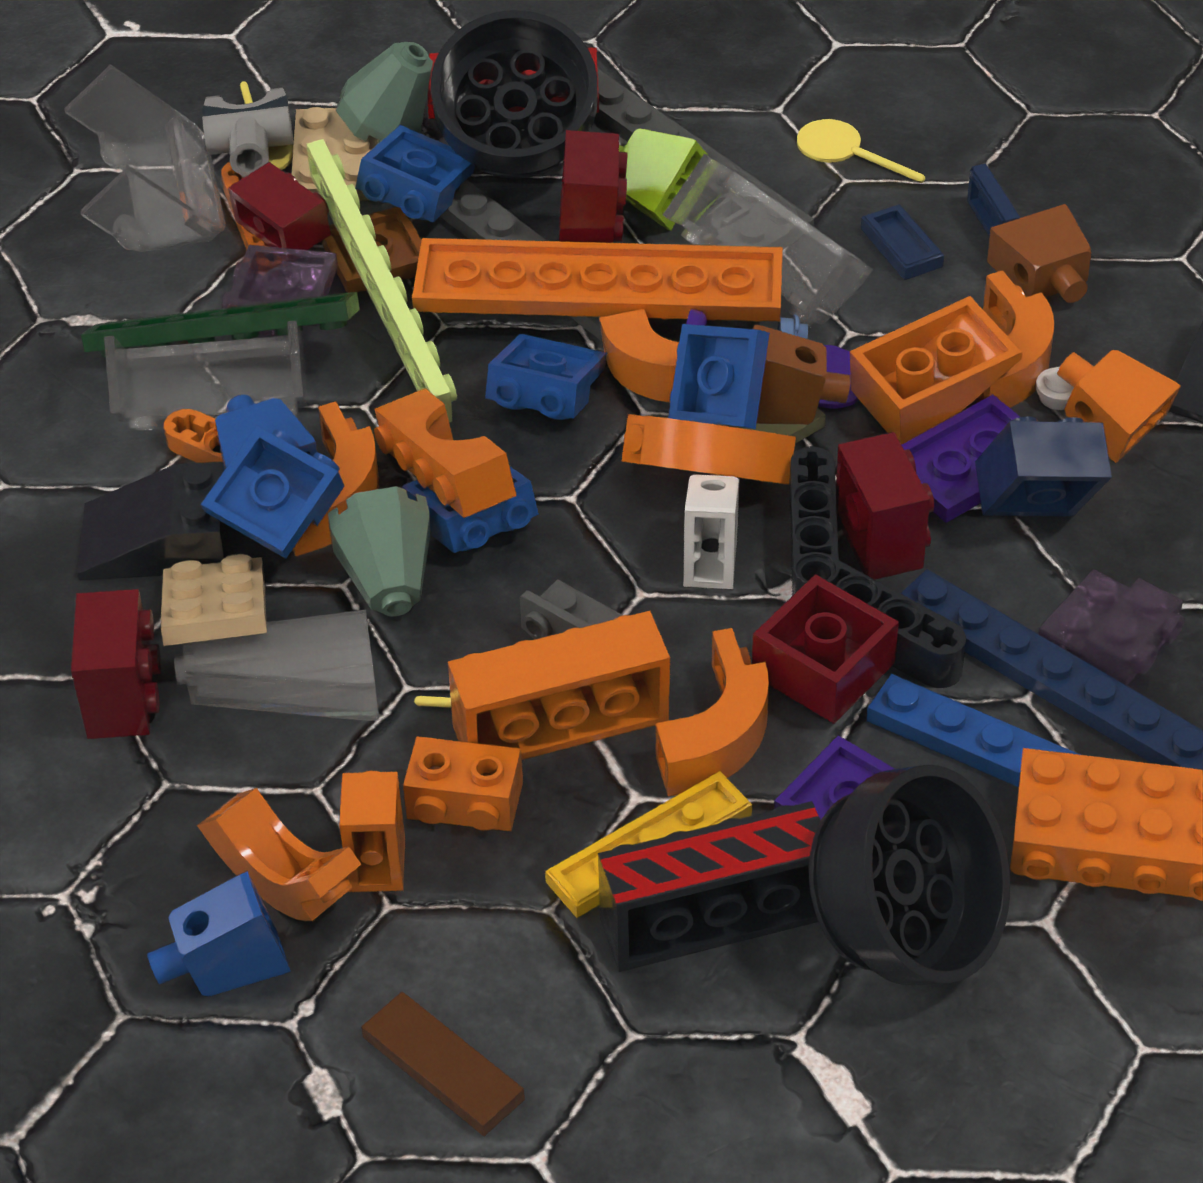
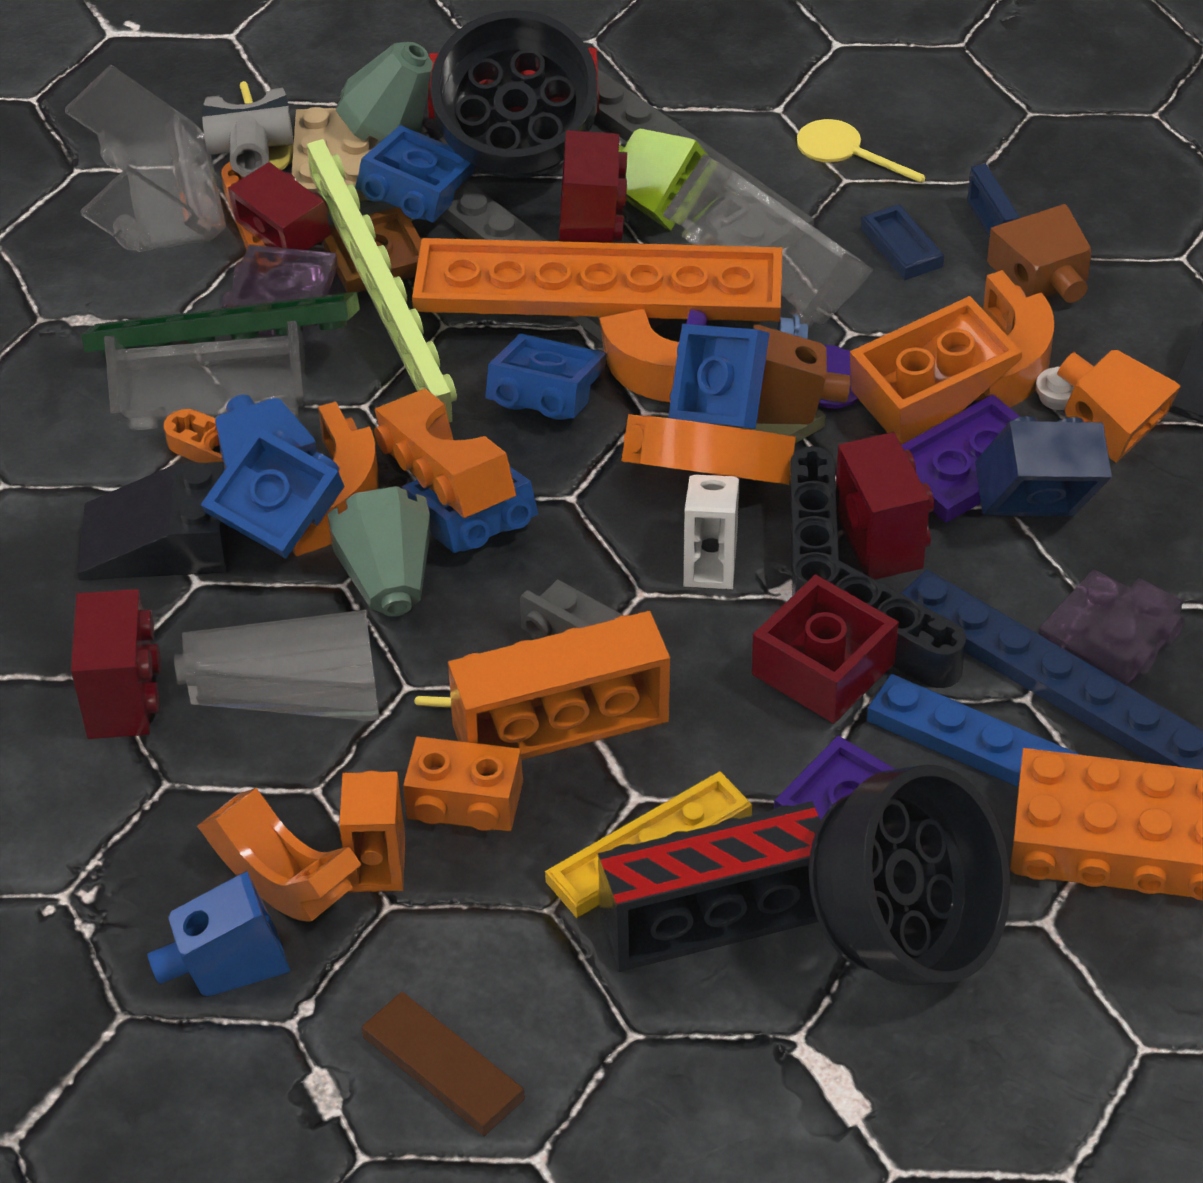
tan plate [161,554,267,646] -> none
orange arch [655,628,769,797] -> none

